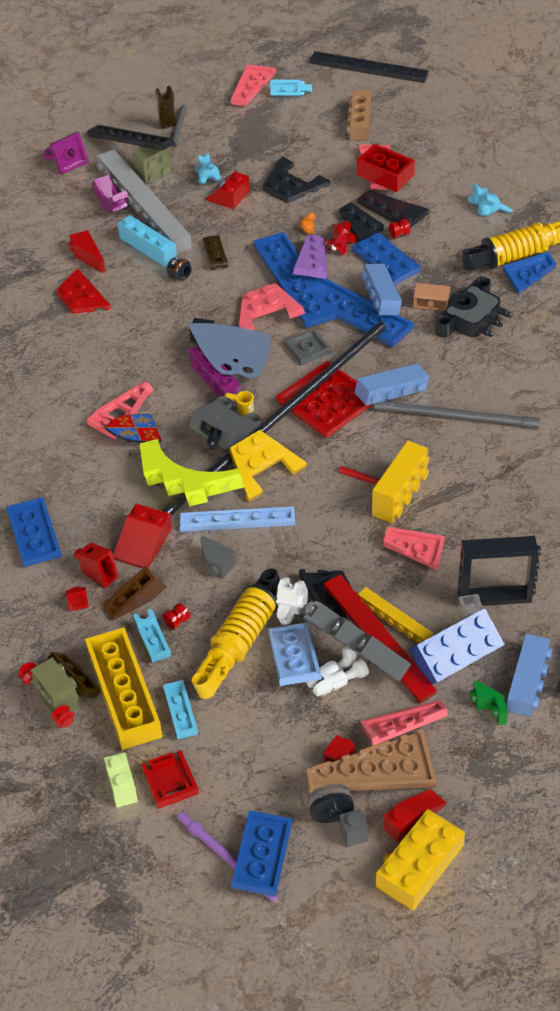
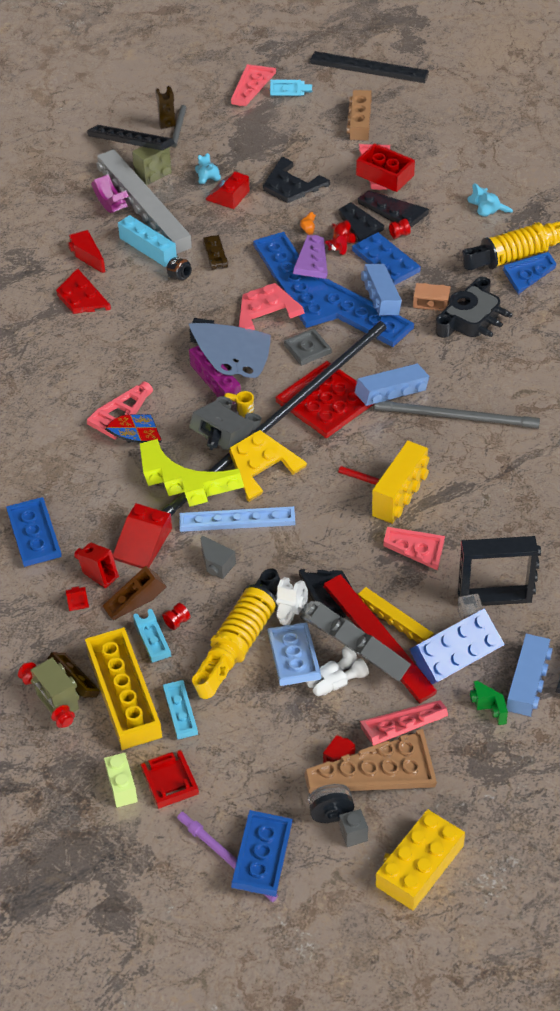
magenta tile [43,132,89,174] -> none
red slope [383,789,447,843] -> none

